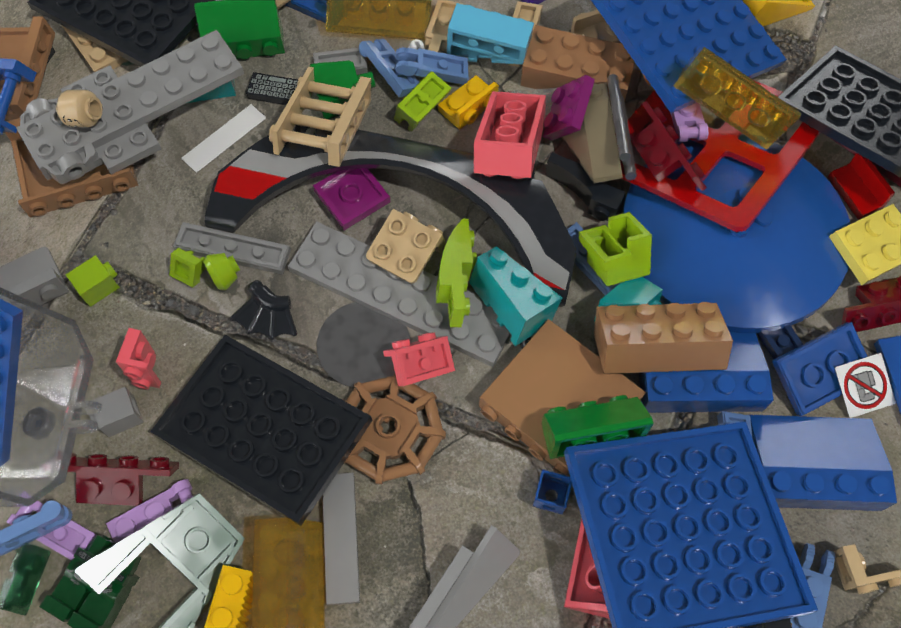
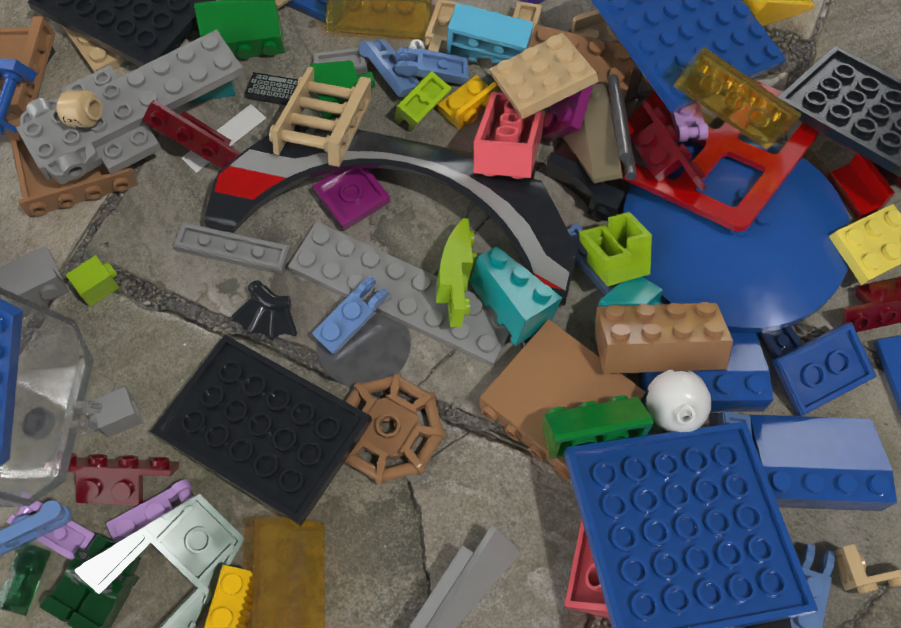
coral bracket [116,328,161,390] -> none
lime tile [169,248,206,288] -> none
lime cone [203,253,240,291] -> none
light grey tile [323,473,360,606] -> none
tan bracket [366,209,446,284] -> none
coral bracket [383,332,455,386] -> none
blue piece [533,470,572,514] -> none
sticker [835,353,896,418] -> none
none -> dark red bracket [142,100,241,169]
none -> medium blue hinge [312,276,389,355]
none -> tan plate [490,32,599,119]
none -> white cylinder [646,369,711,432]

